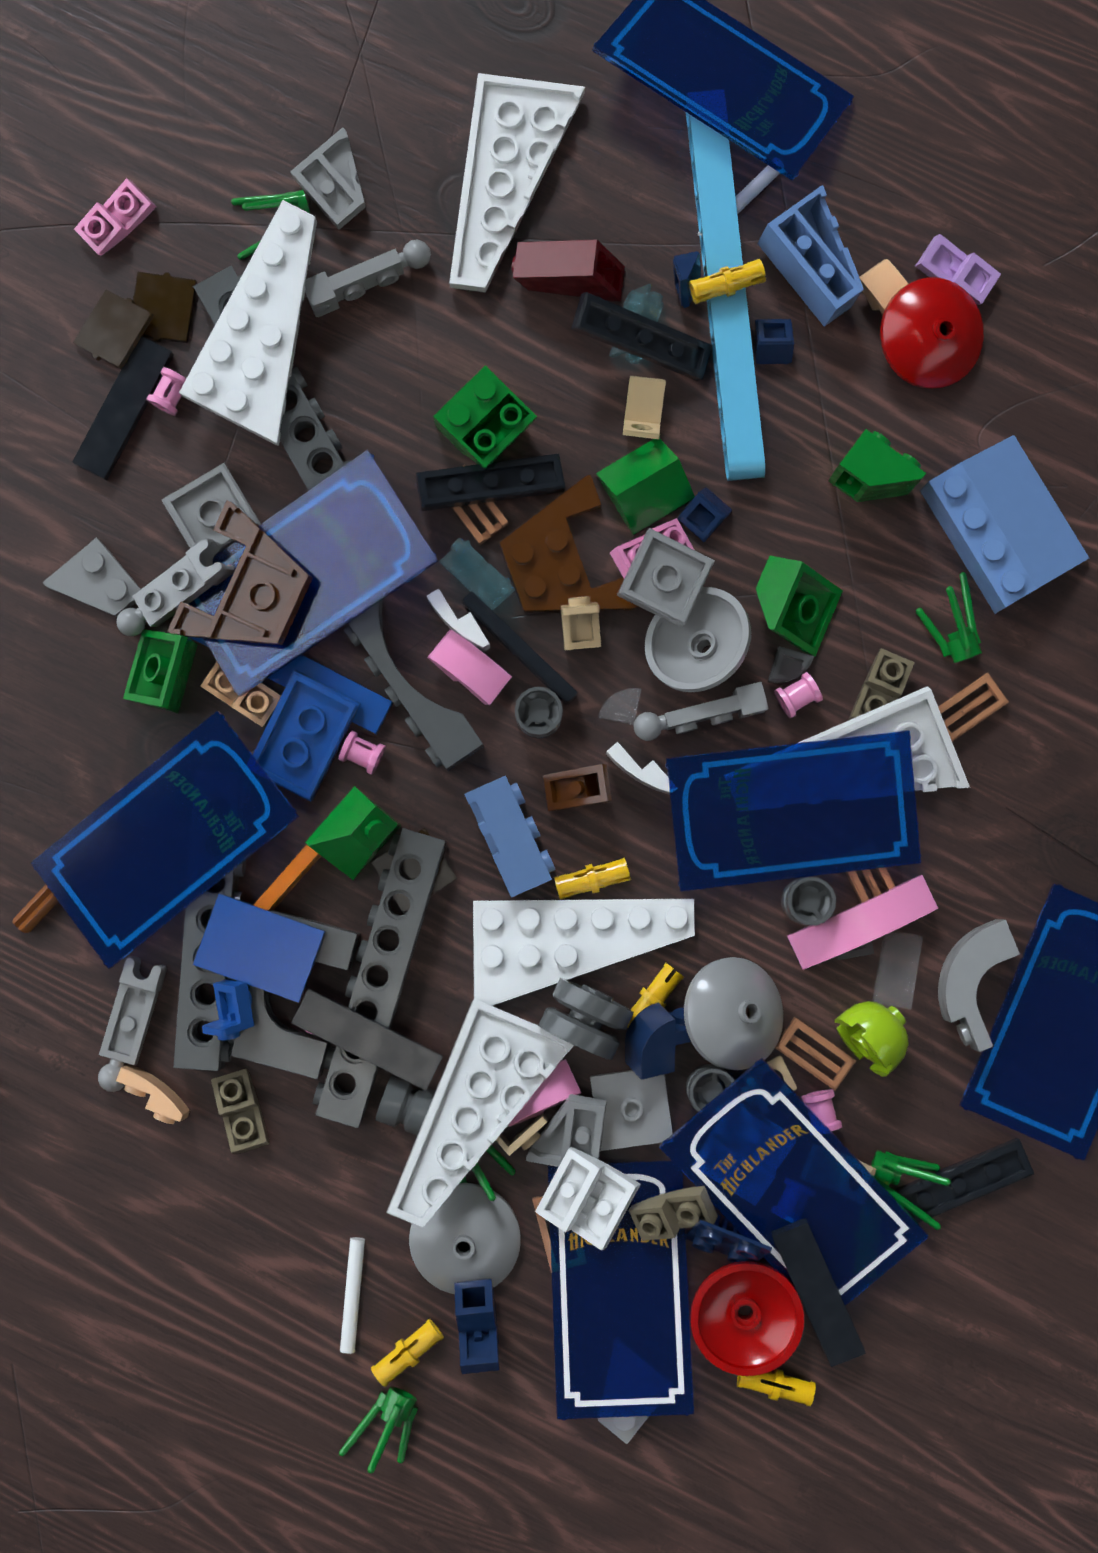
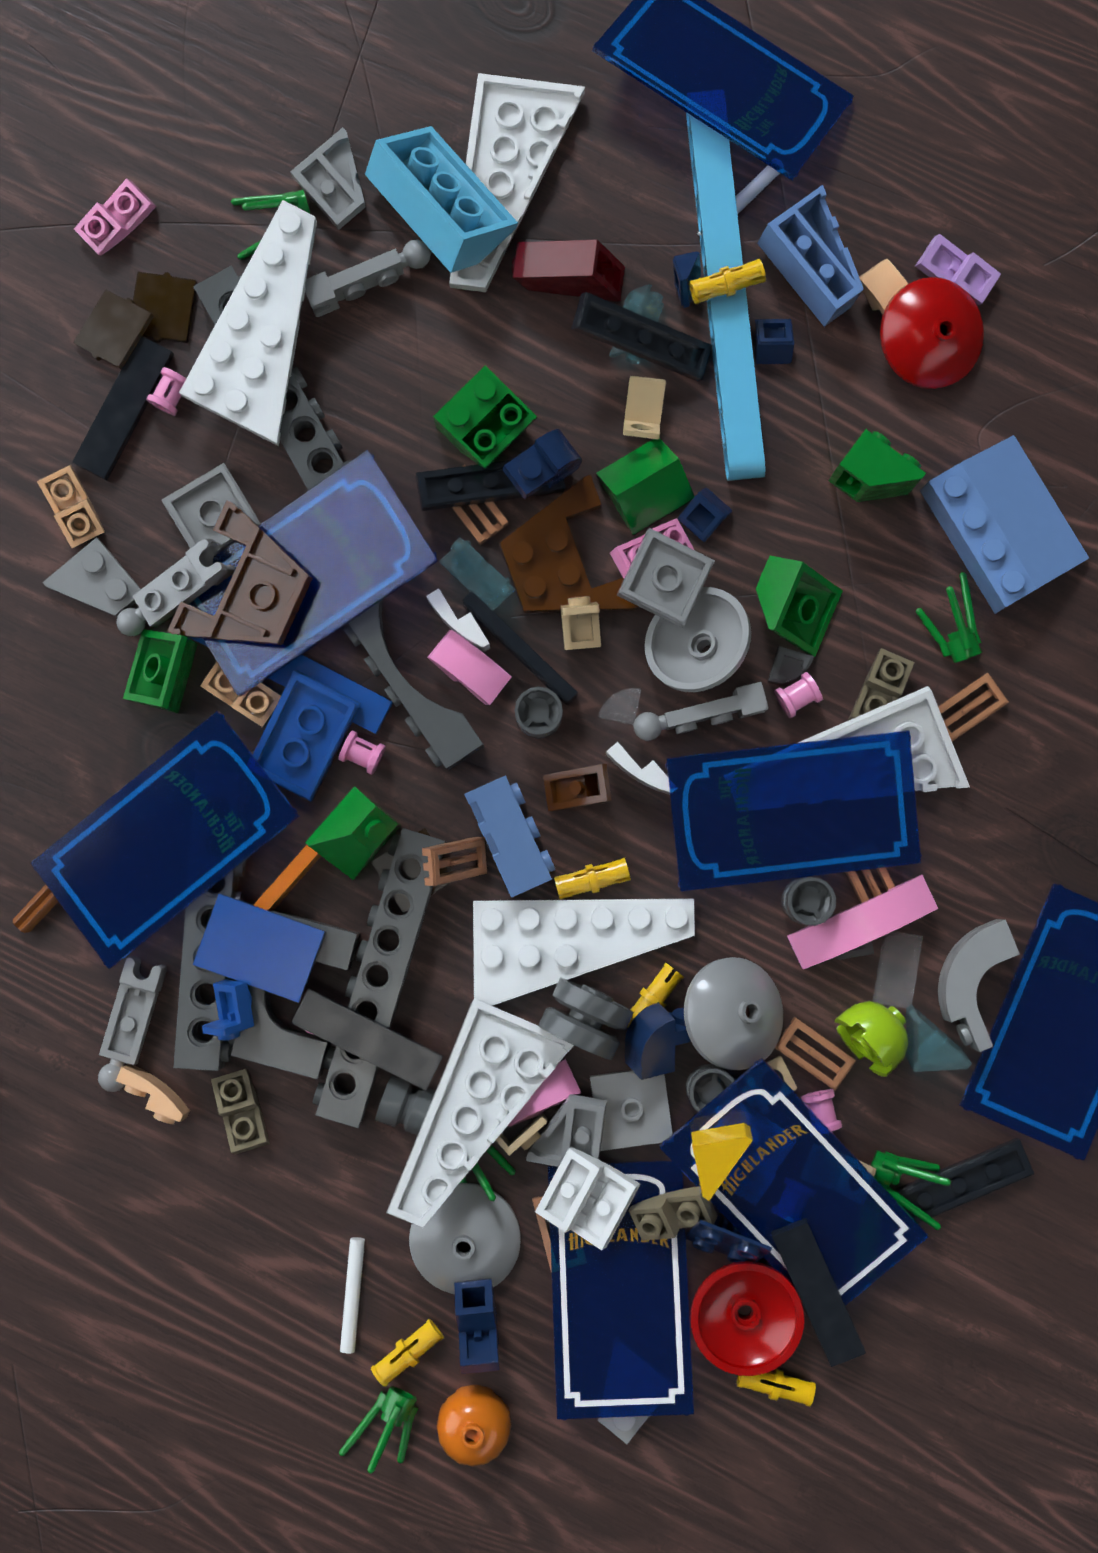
none -> light nougat slope [37,464,105,548]
none -> medium azure slope [365,126,518,273]
none -> nougat tile [422,837,487,886]
none -> orange cylinder [436,1385,512,1467]
none -> dark blue brick [503,429,582,499]
none -> yellow slope [691,1123,753,1201]
none -> clear light blue slope [906,1004,972,1072]

